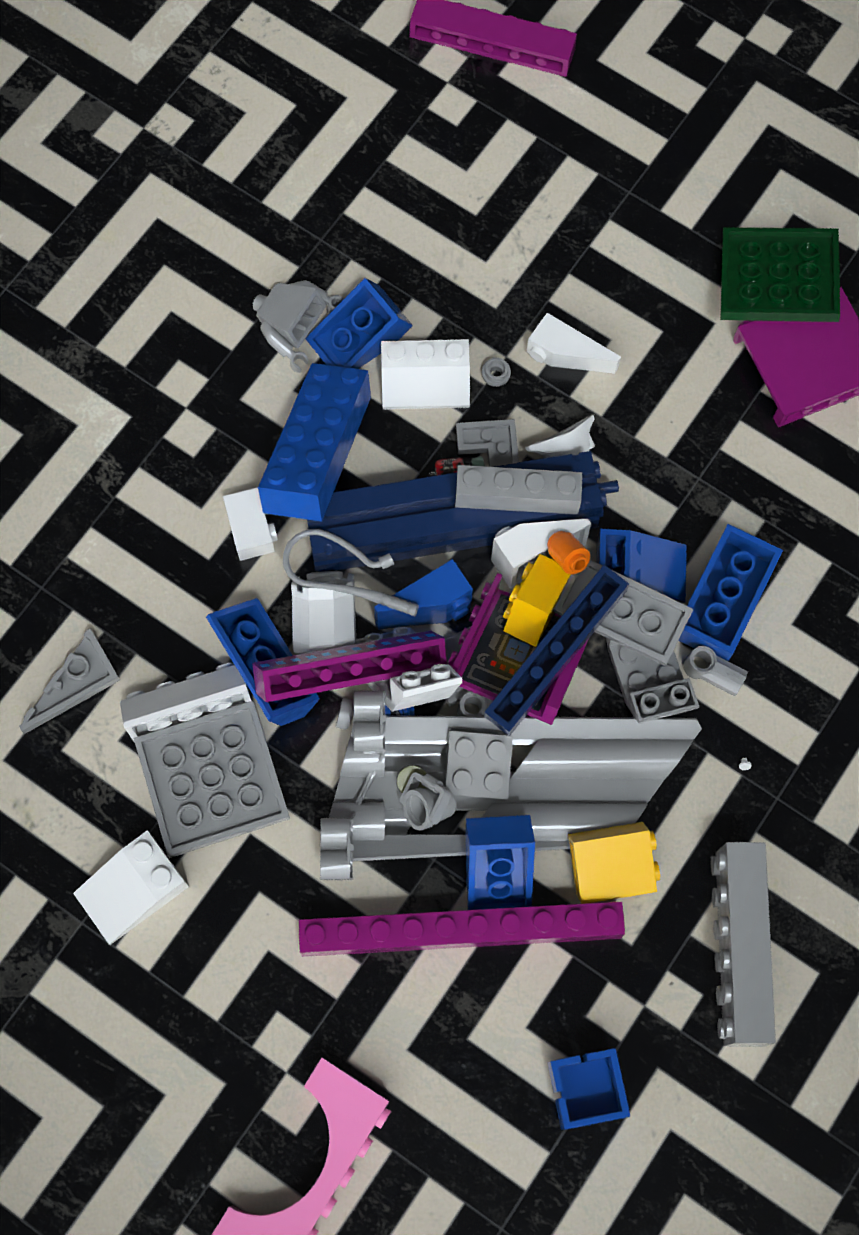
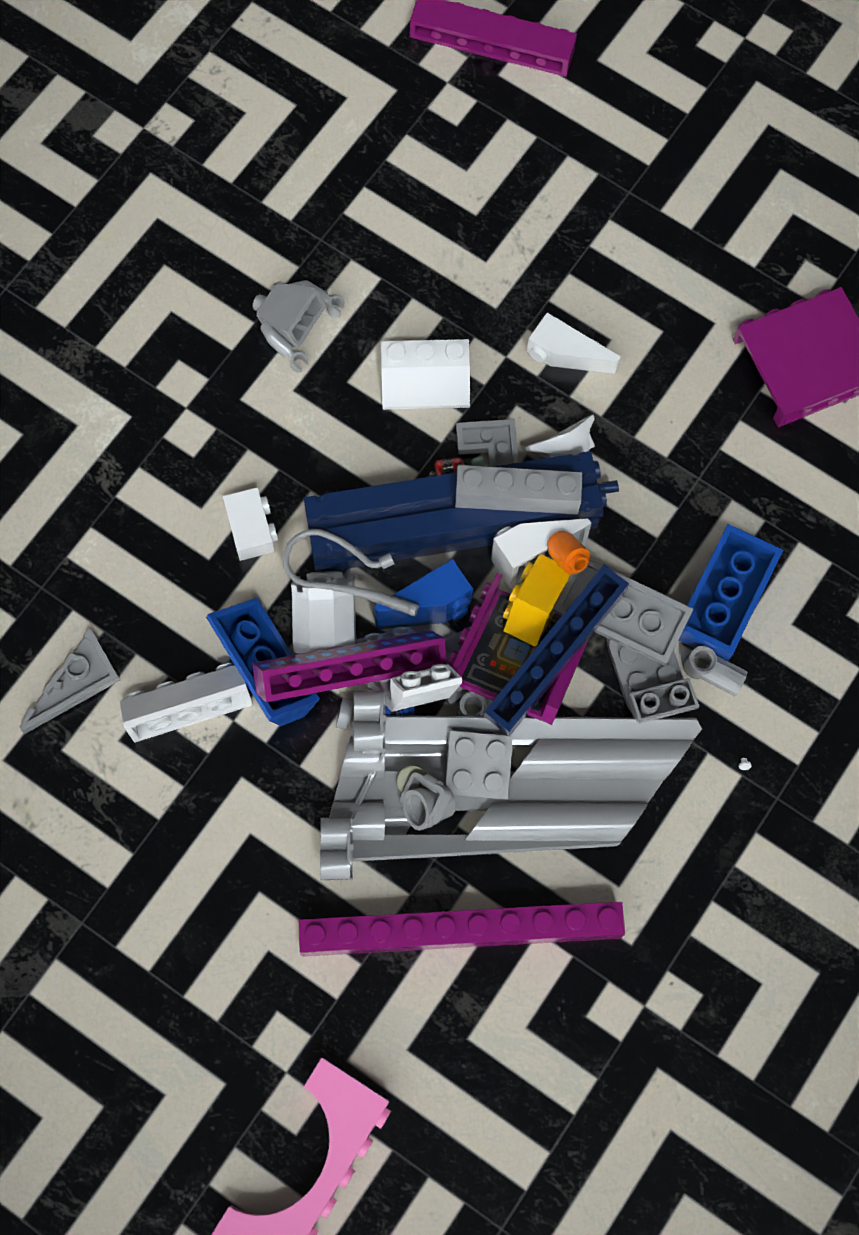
white slope [73,830,189,945] -> none
light grey plate [134,701,290,858] -> none
blue brick [258,363,371,522] -> none
blue slope [305,278,413,369] -> none
blue slope [465,815,535,910] -> none
light grey plate [482,358,511,387] -> none
blue piece [547,1048,630,1130] -> none
yellow brick [568,822,660,904] -> none
blue slope [596,529,687,603] -> none
light grey brick [711,842,776,1047] -> none
dark green plate [720,227,840,322] -> none

